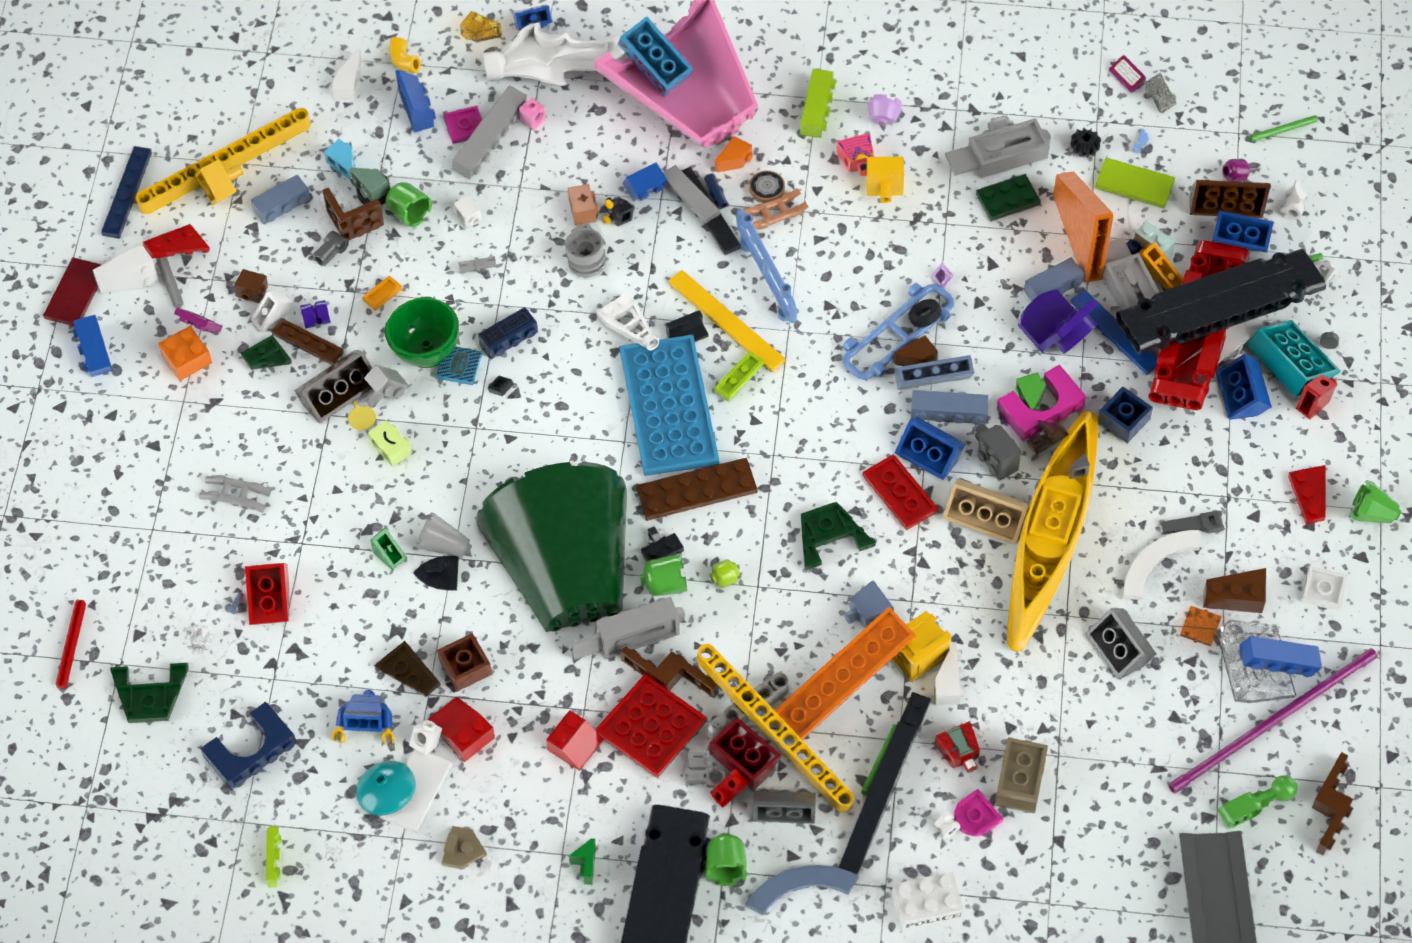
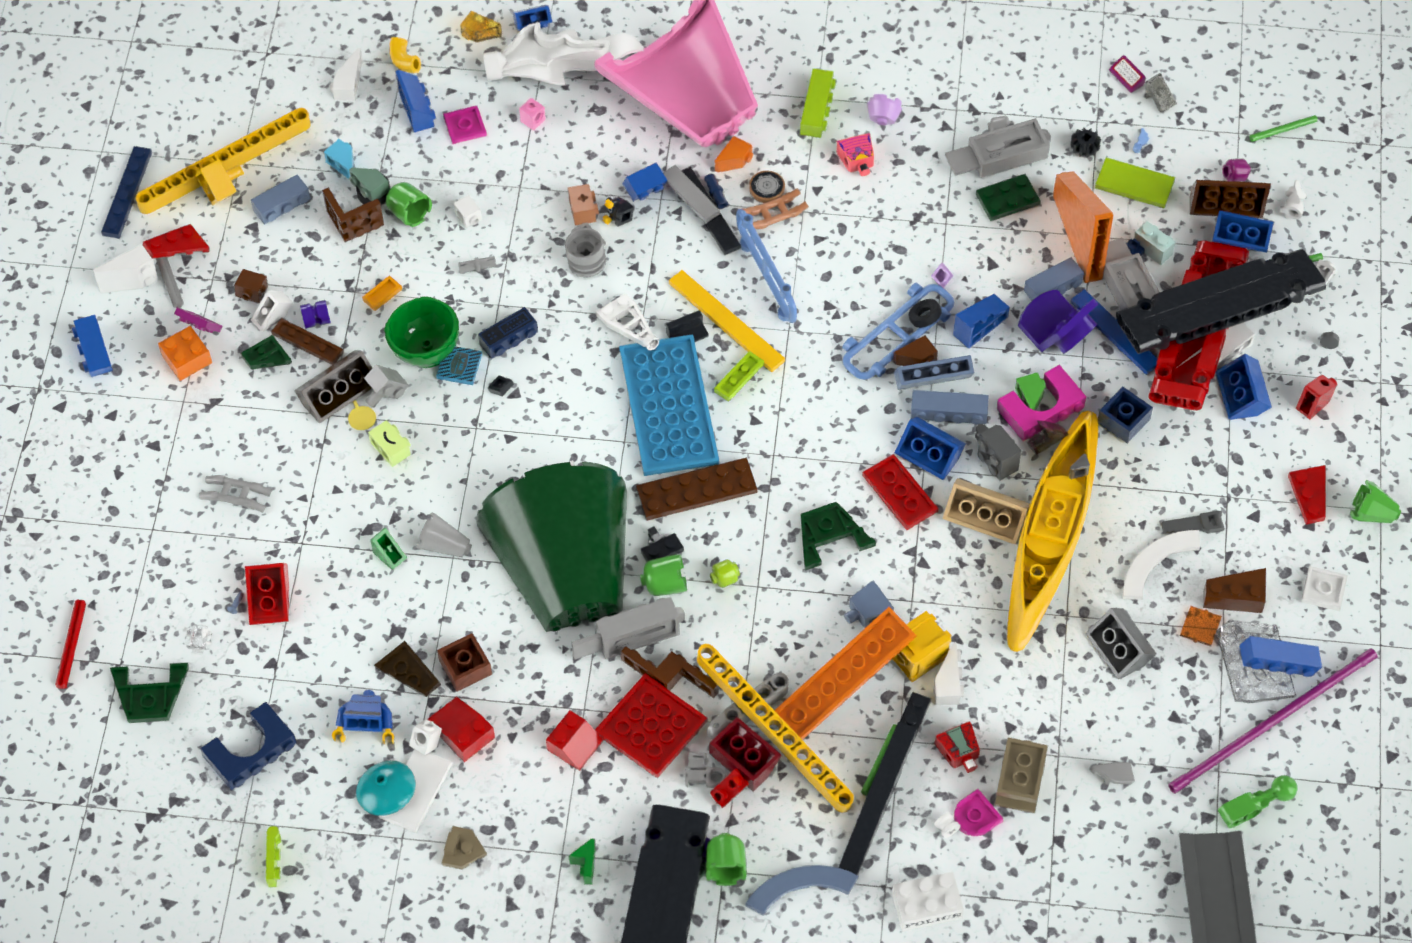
dark red tile [43,257,102,327] -> none
dark grey piece [313,231,349,266] -> none
black shield [413,555,459,591] -> none
light grey brick [452,85,527,180] -> none
dark azure brick [618,16,693,97] -> none
dark grey slope [753,789,816,824] -> none
yellow brick [866,156,904,203] -> none
light orange slope [1138,242,1183,290] -> none
teal slope [1247,320,1341,397] -> none
reddish brown bracket [1312,752,1354,856] -> none
none -> blue wedge [953,294,1010,349]
none -> light grey slope [1090,762,1135,785]

